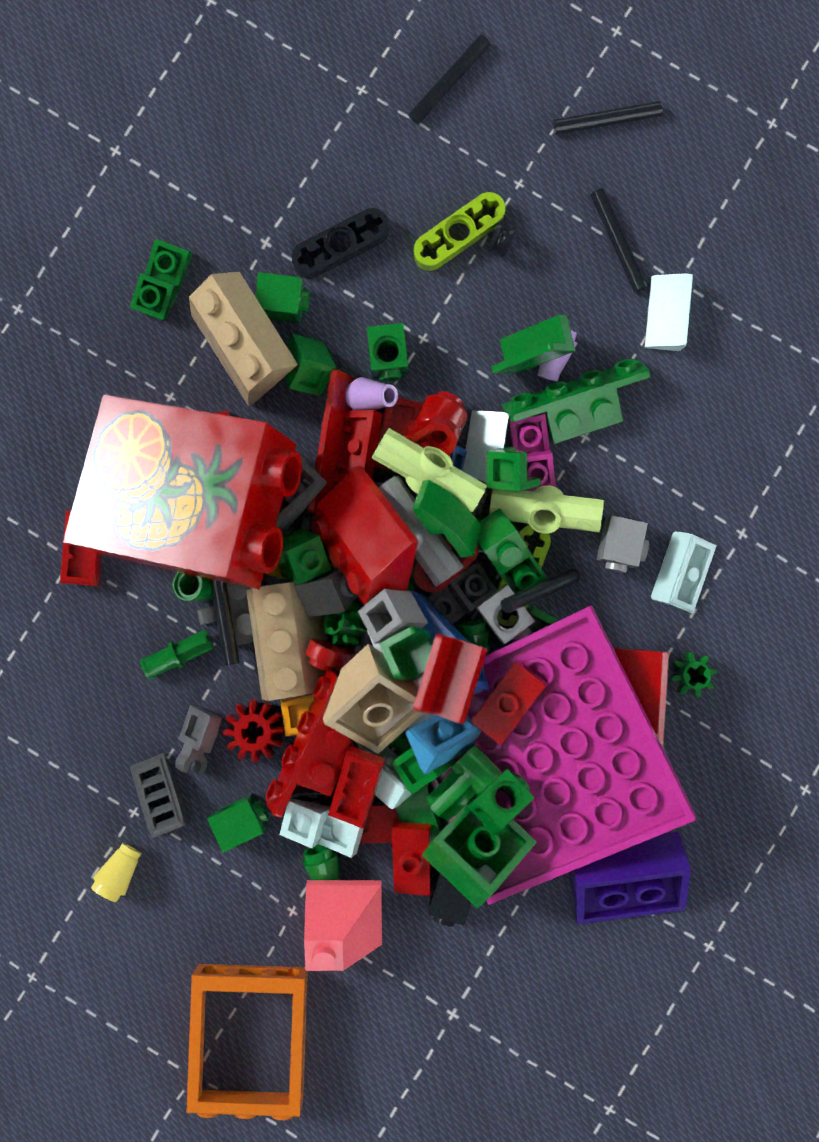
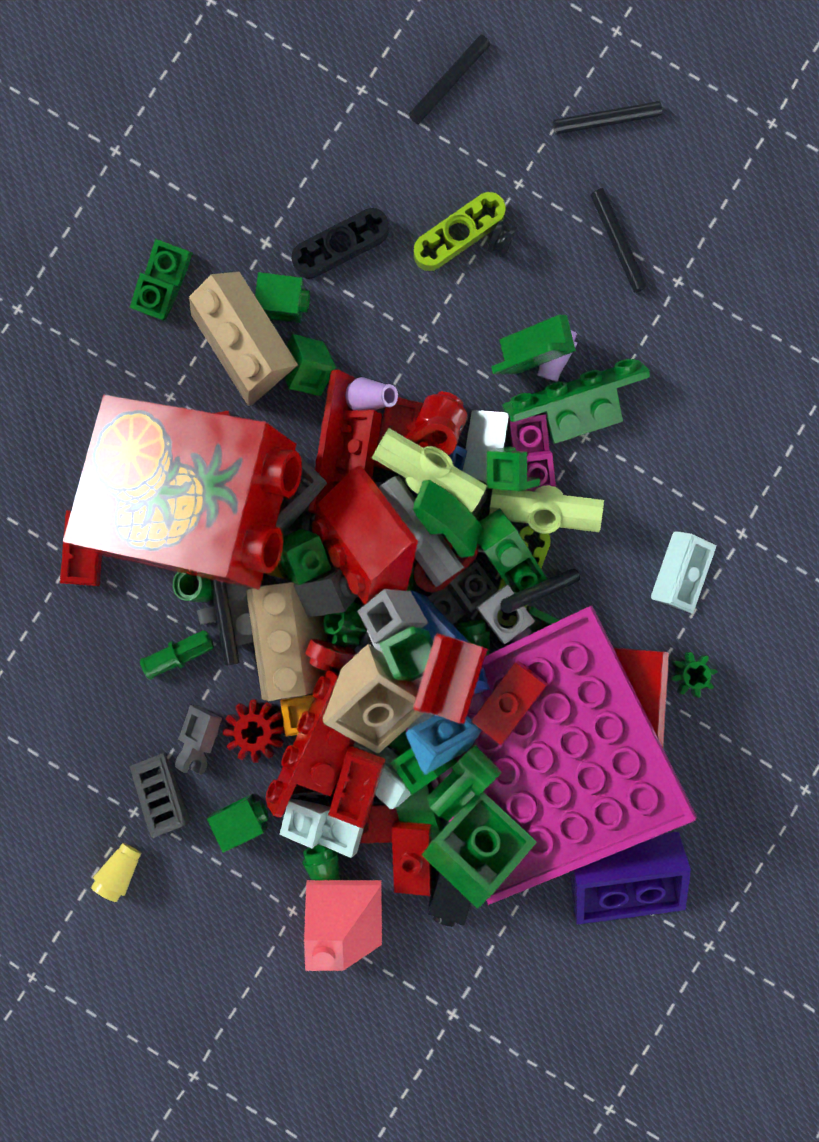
orange window [186,964,308,1120] -> none
green brick [367,323,408,382] -> none
green brick [467,769,534,835] -> none
light grey brick [596,515,649,573] -> none
light aqua slope [645,273,693,351] -> none

